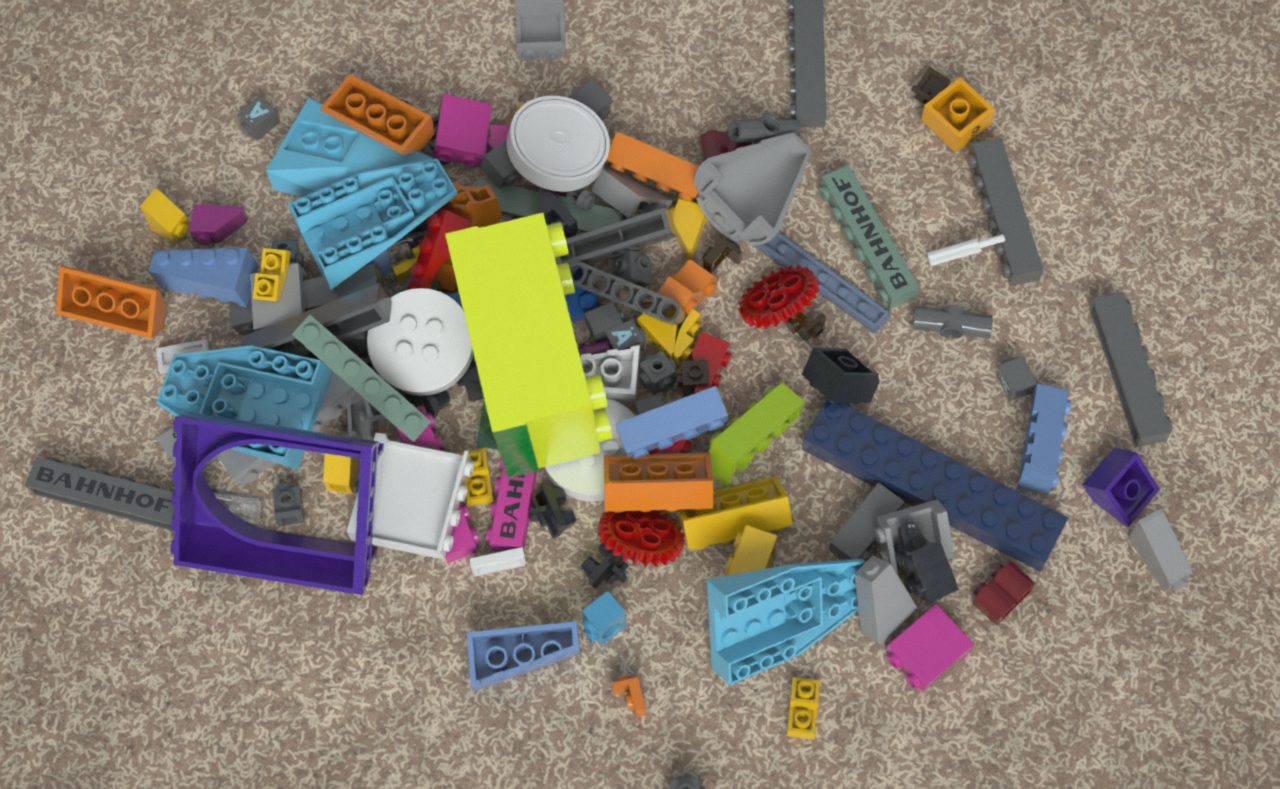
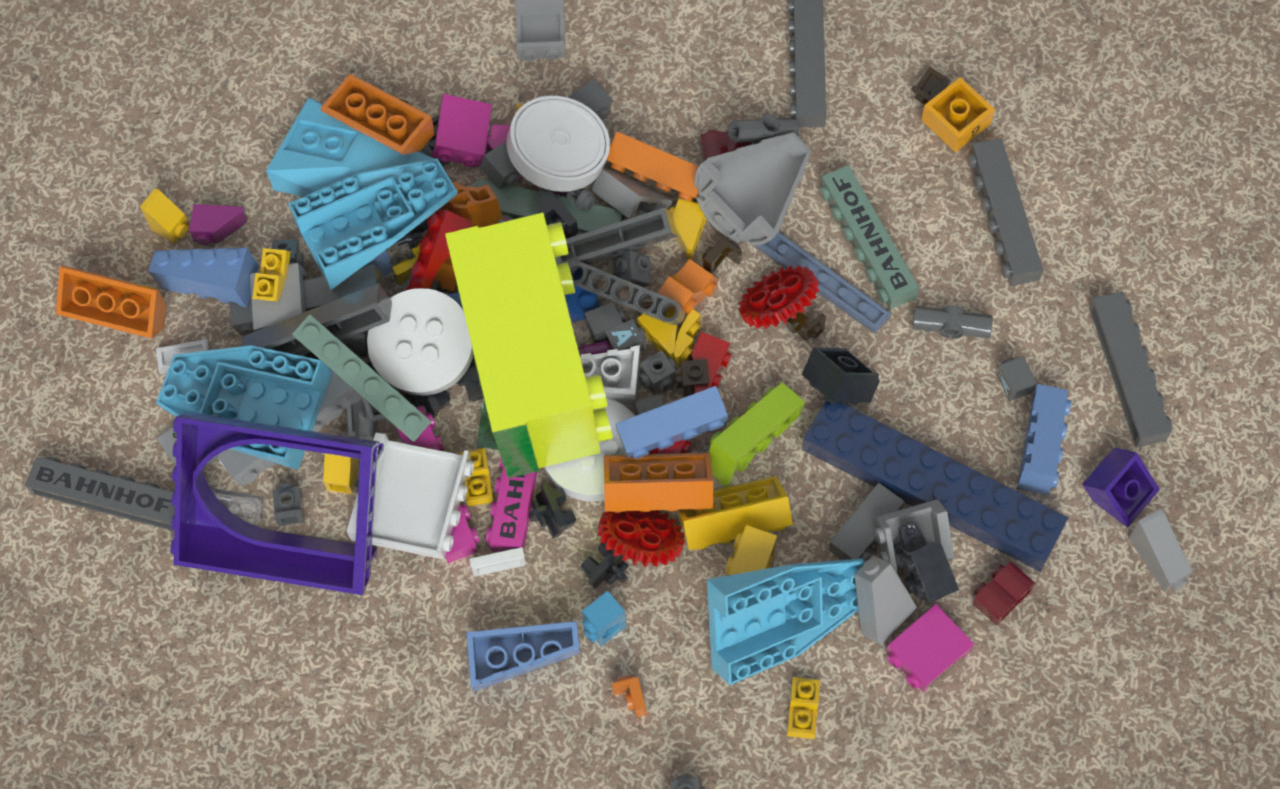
dark grey brick [237,96,280,141] -> none
white axle [927,234,1005,266] -> none

